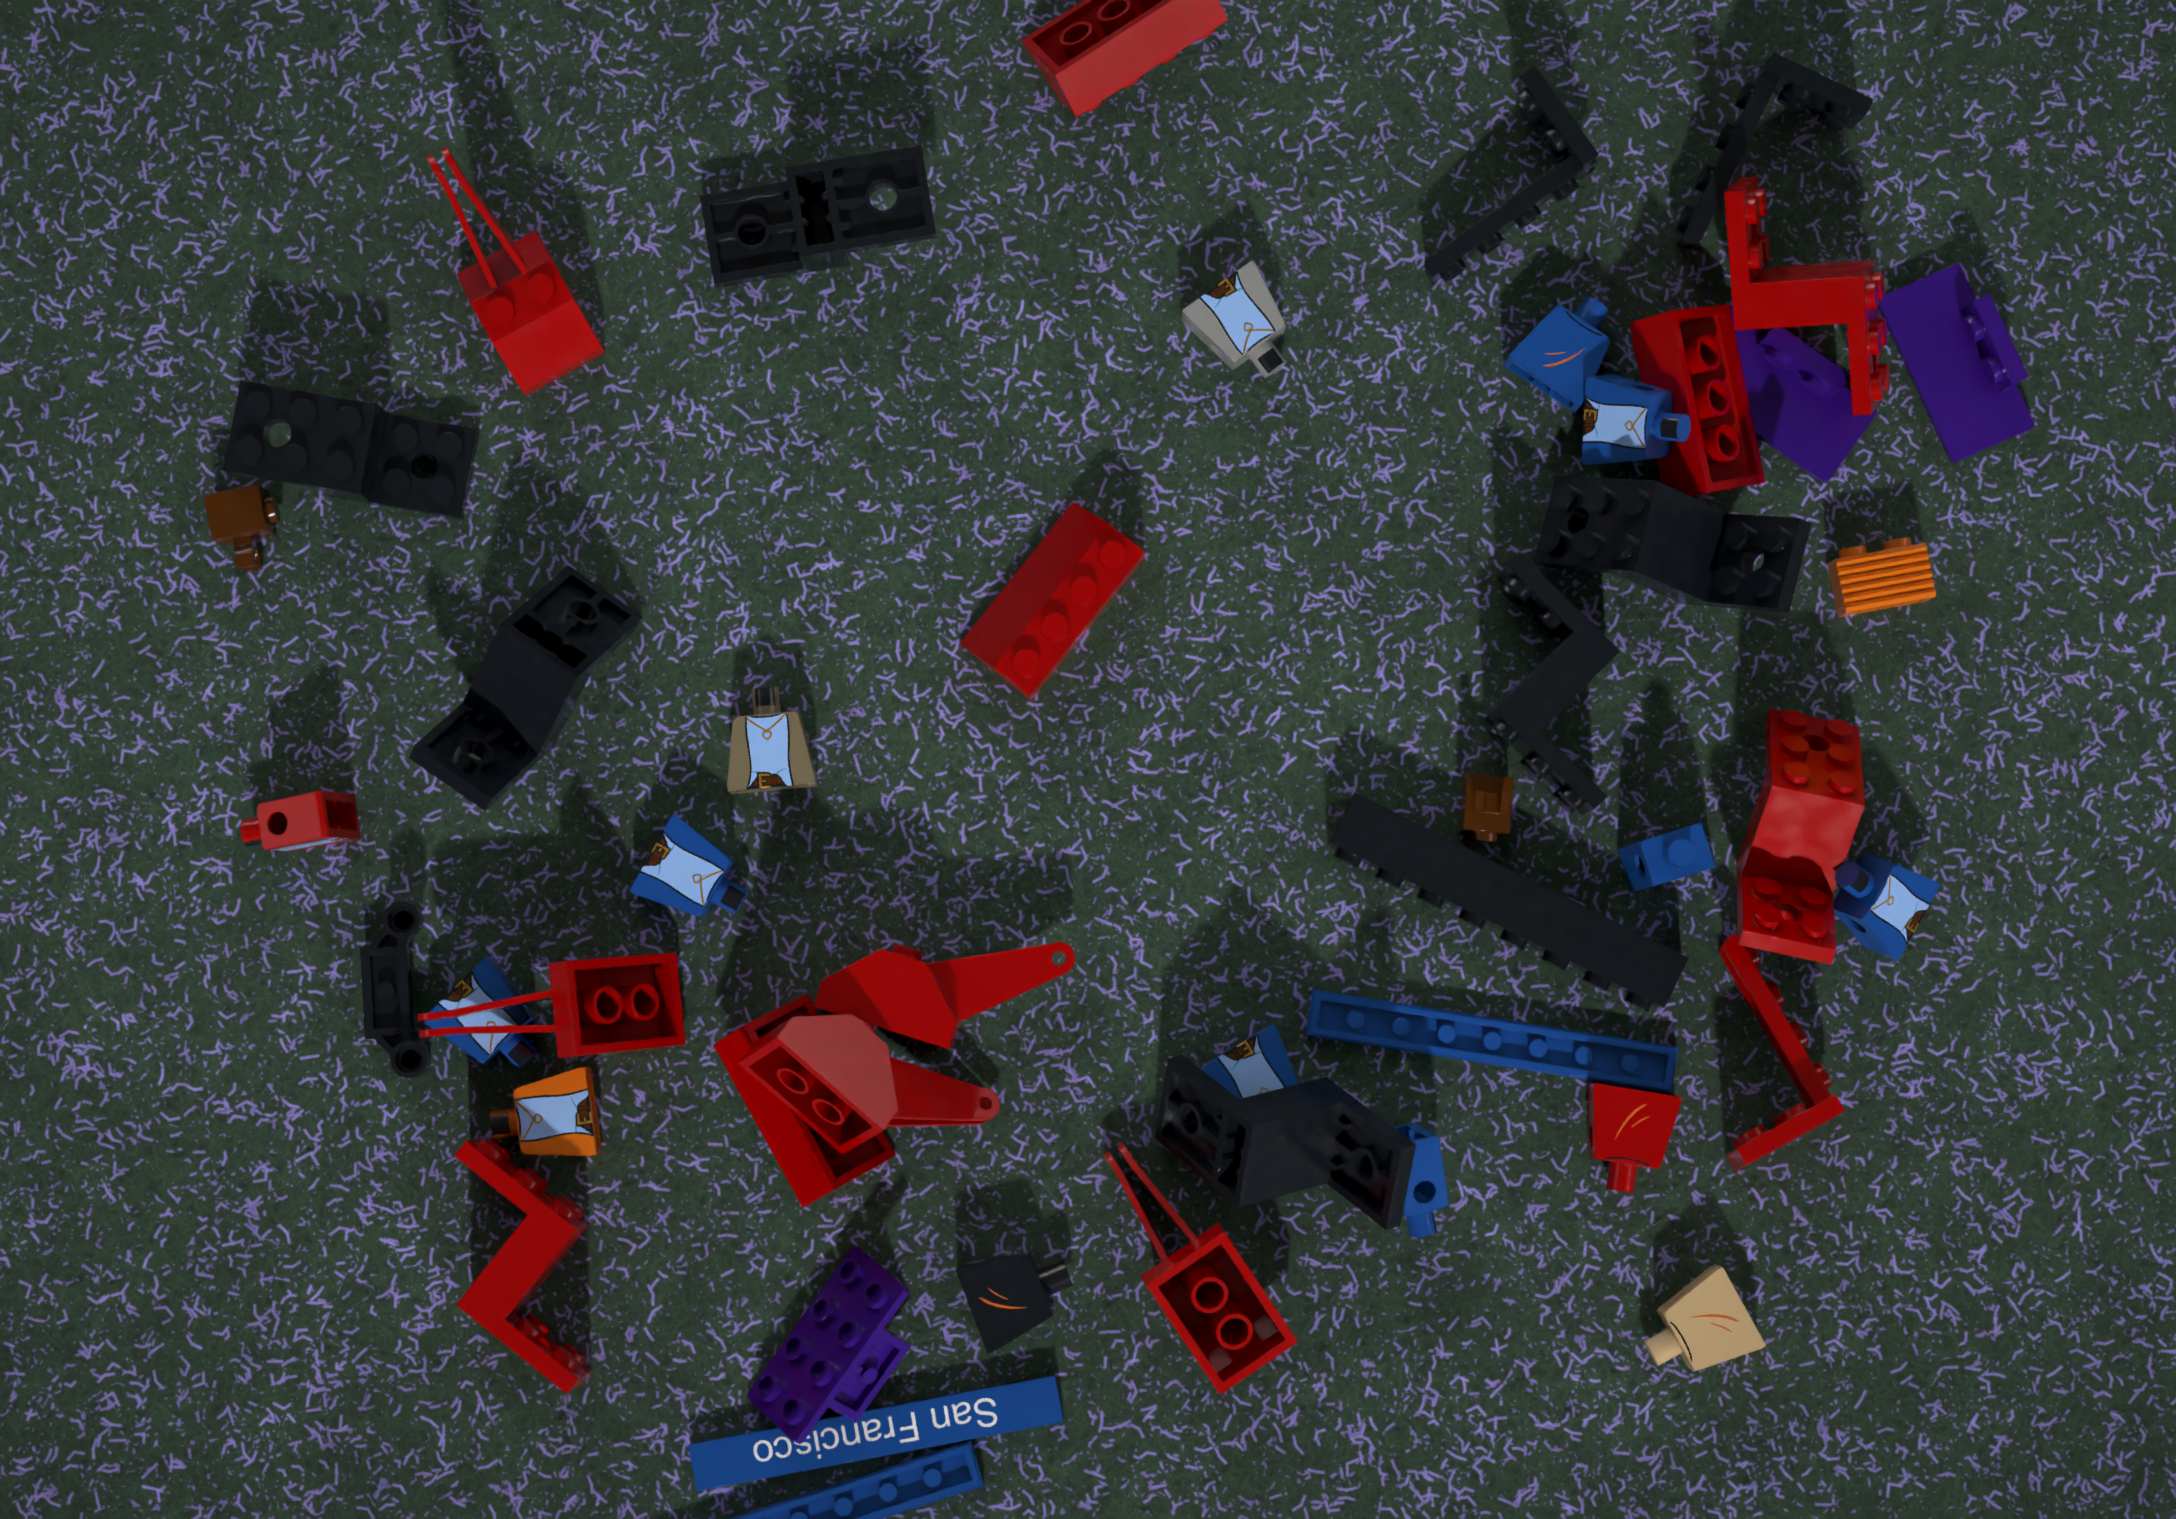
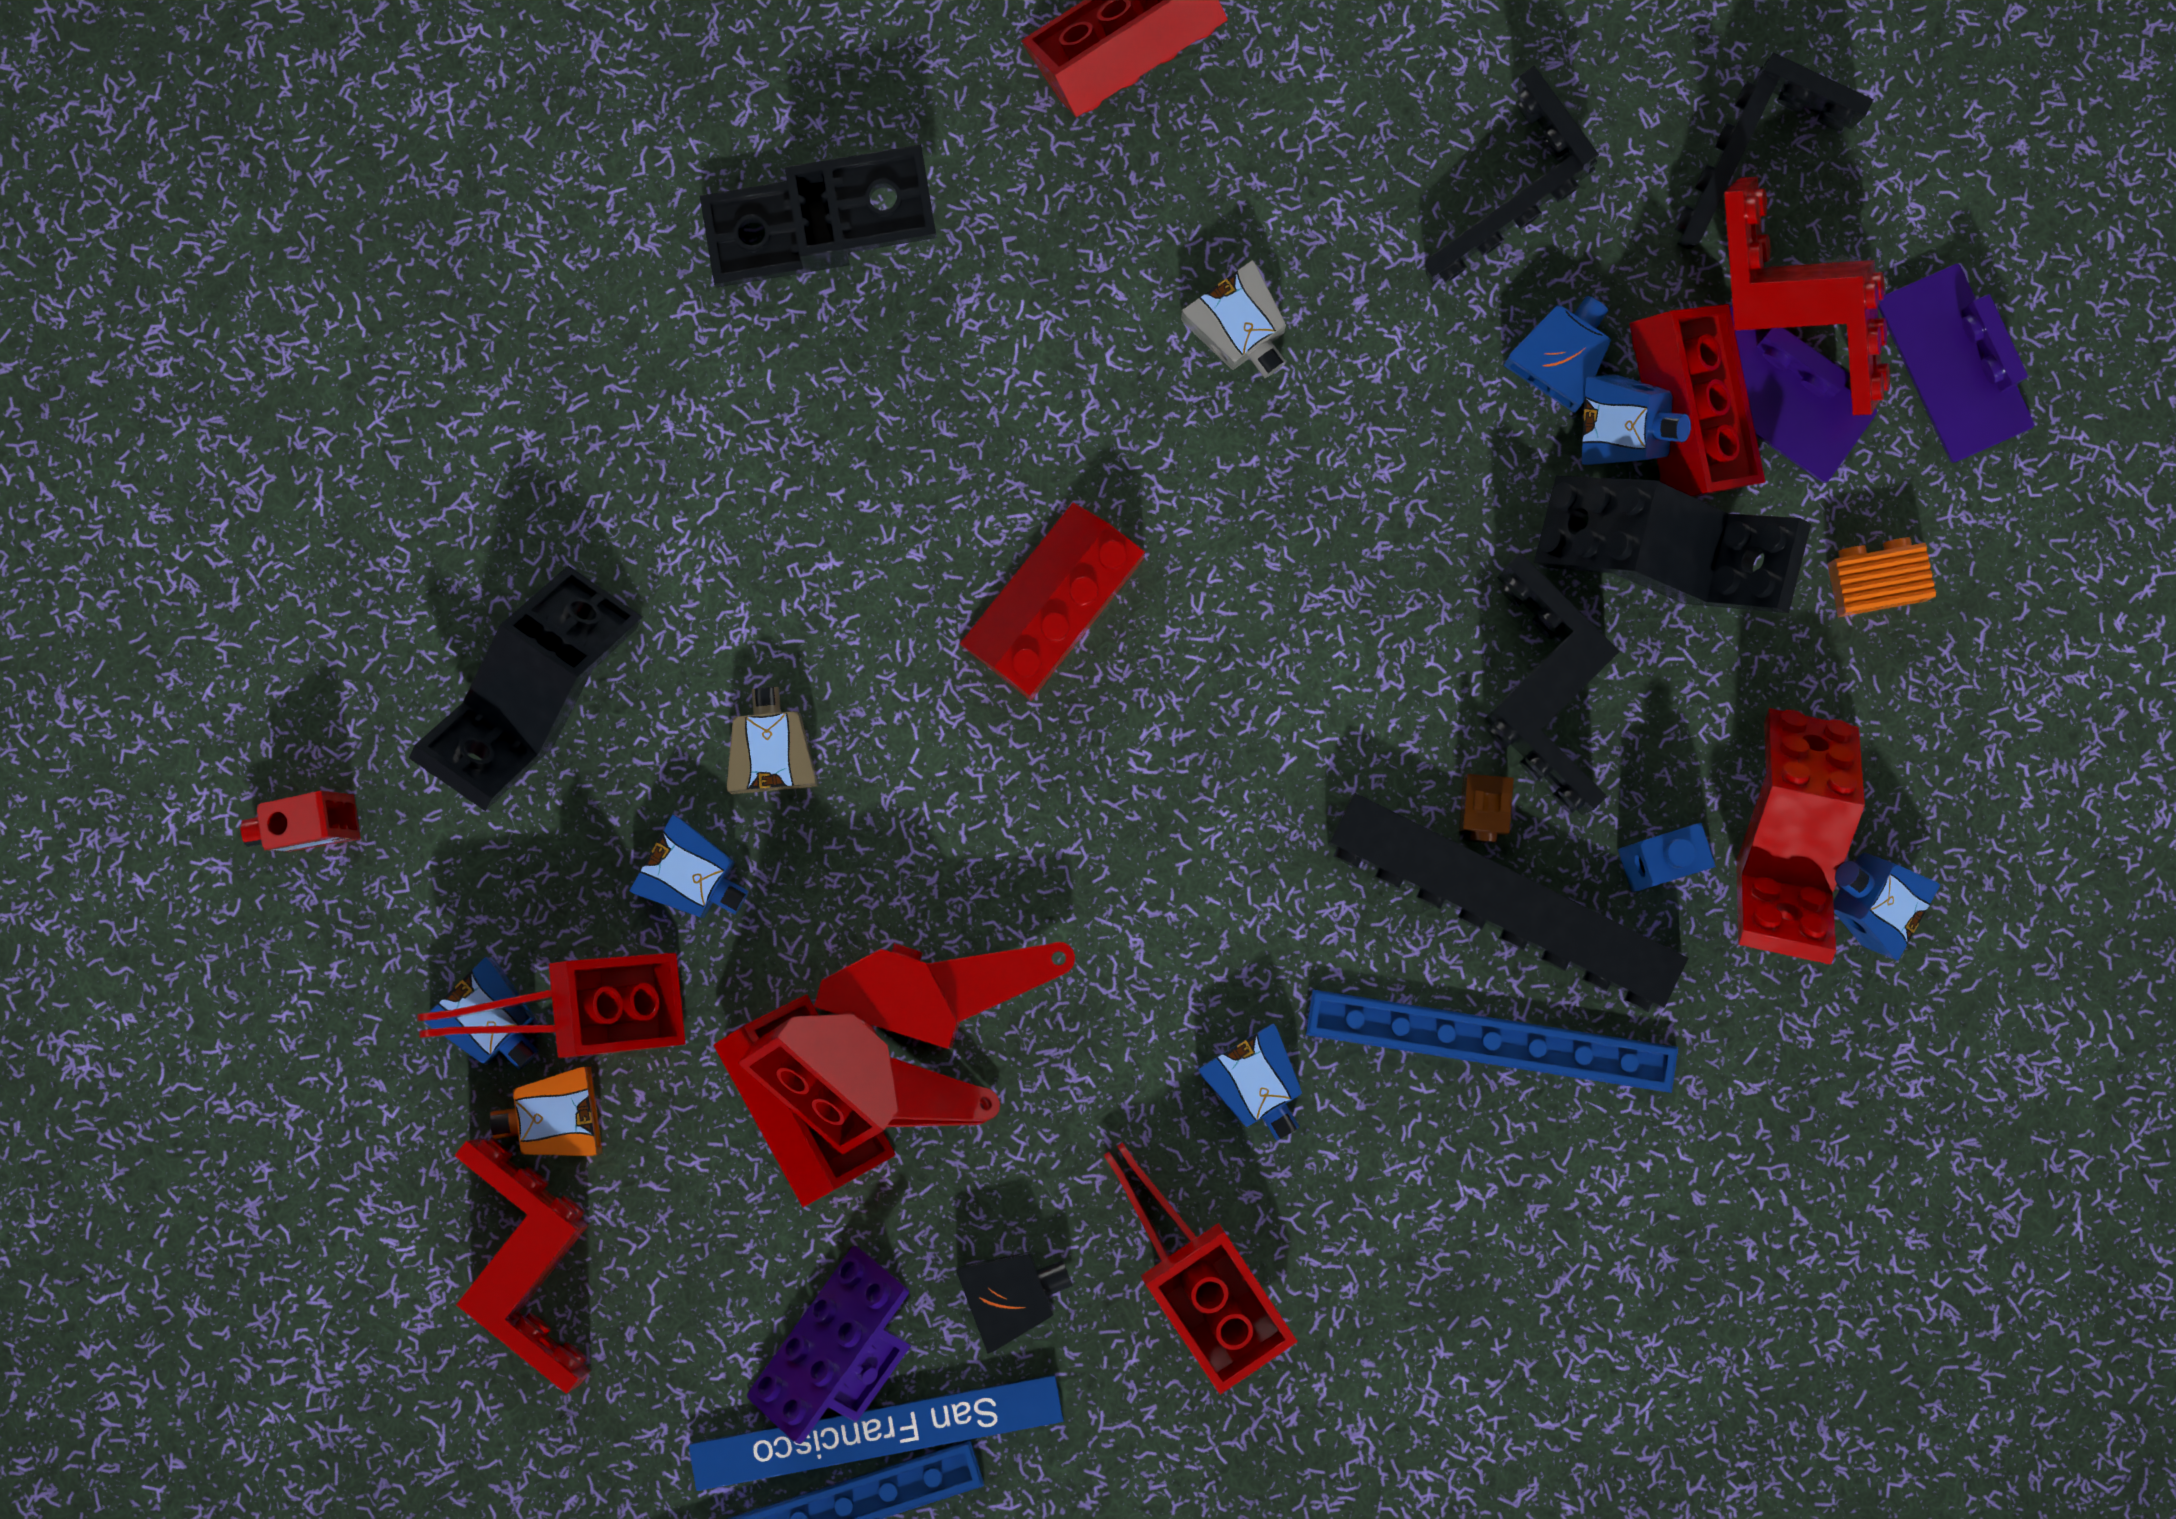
reddish brown brick [204,484,280,573] -> none
black bracket [223,380,480,520] -> none
black plate [360,901,431,1078] -> none
red slope [426,146,605,396] -> none
black bracket [1155,1055,1416,1230] -> none
blue torso [1394,1122,1449,1237] -> none
red torso [1587,1083,1682,1193] -> none
tan torso [1644,1264,1766,1371] -> none
red bracket [1719,933,1845,1172] -> none

